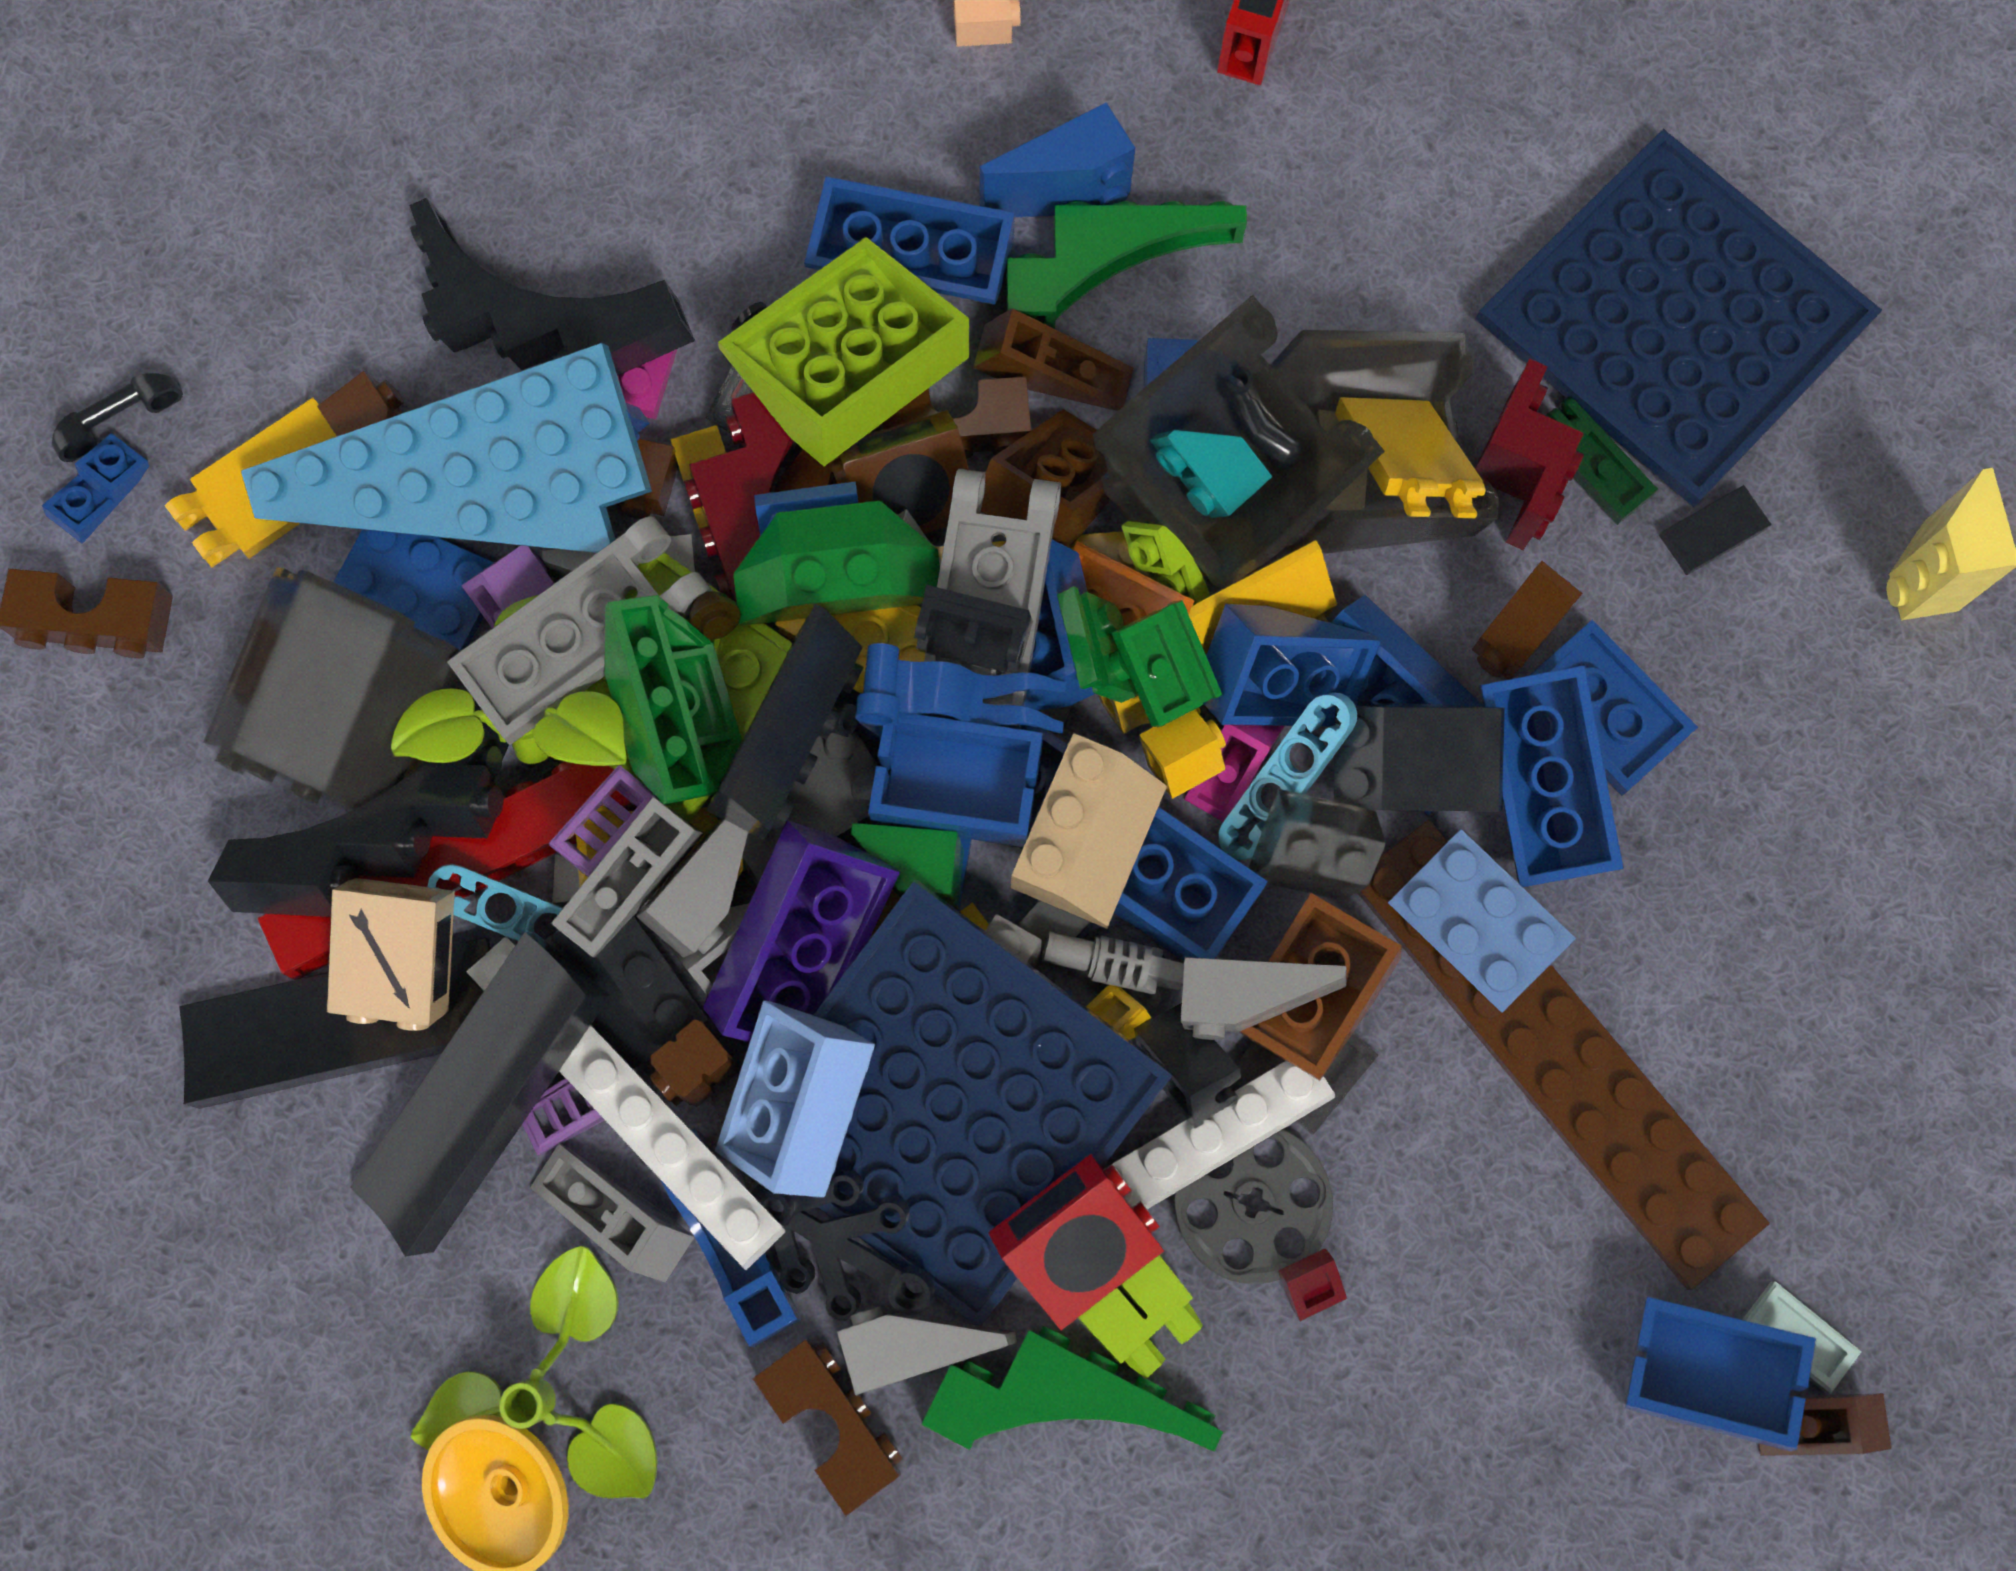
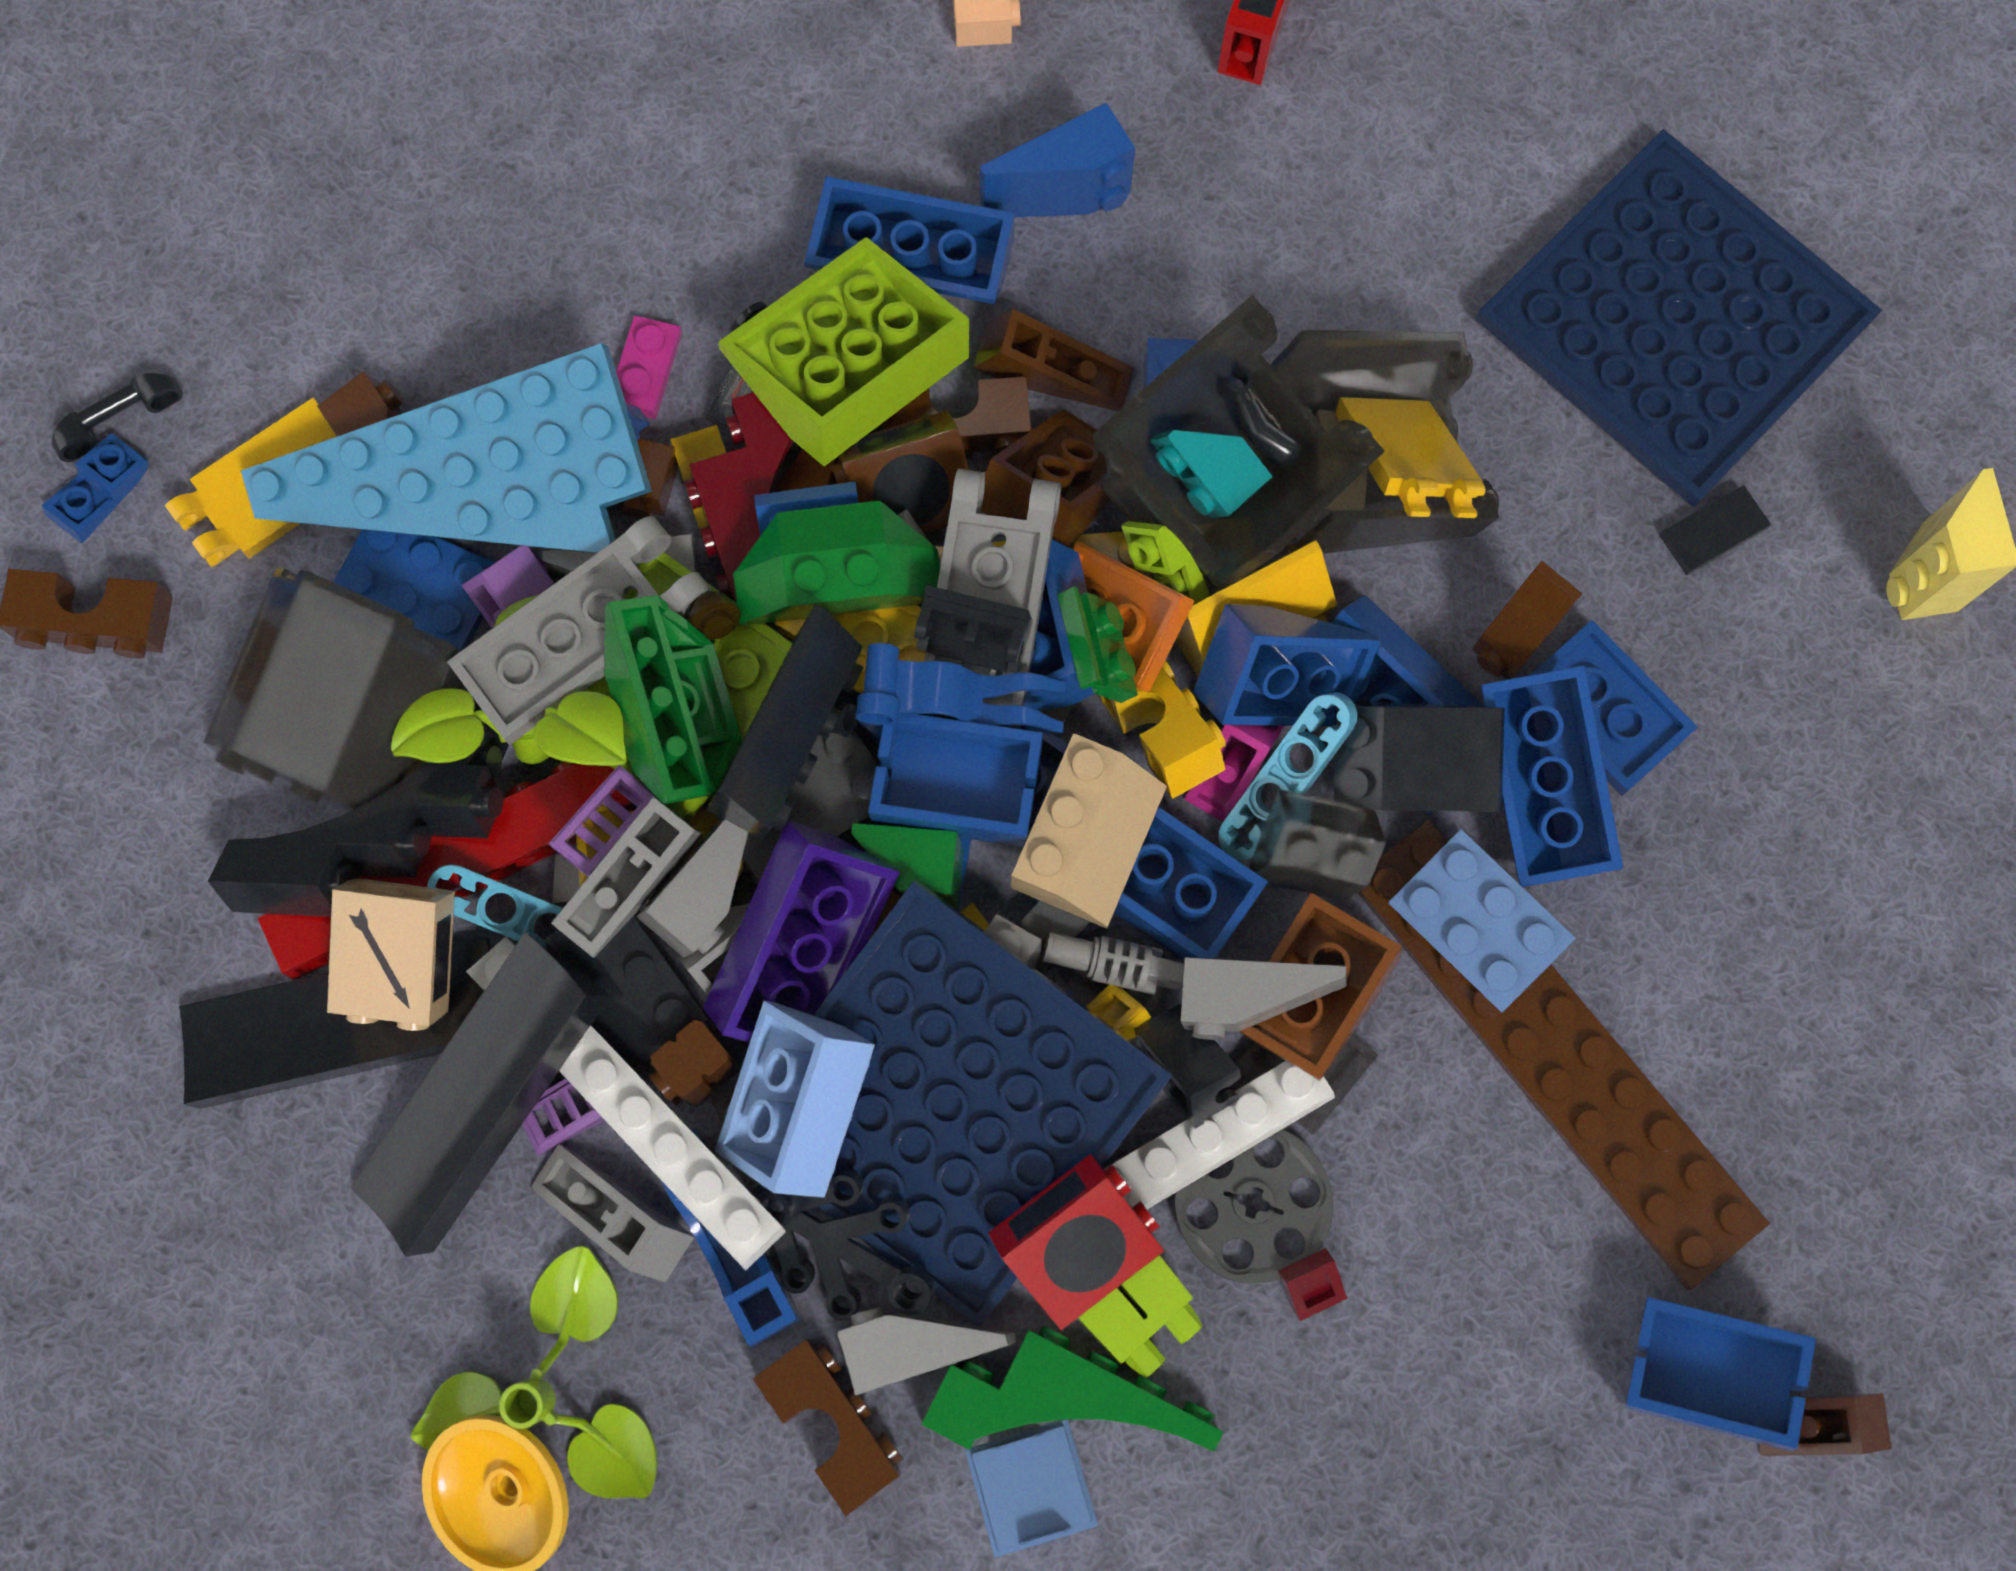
black arch [409,198,695,376] -> none
green arch [1007,201,1247,329] -> none
green plate [1111,600,1223,727] -> none
dark red bracket [1475,358,1584,550] -> none
dark green hinge [1545,397,1658,525] -> none
light aqua tile [1742,1281,1861,1394] -> none
none -> medium blue piece [965,1419,1098,1558]

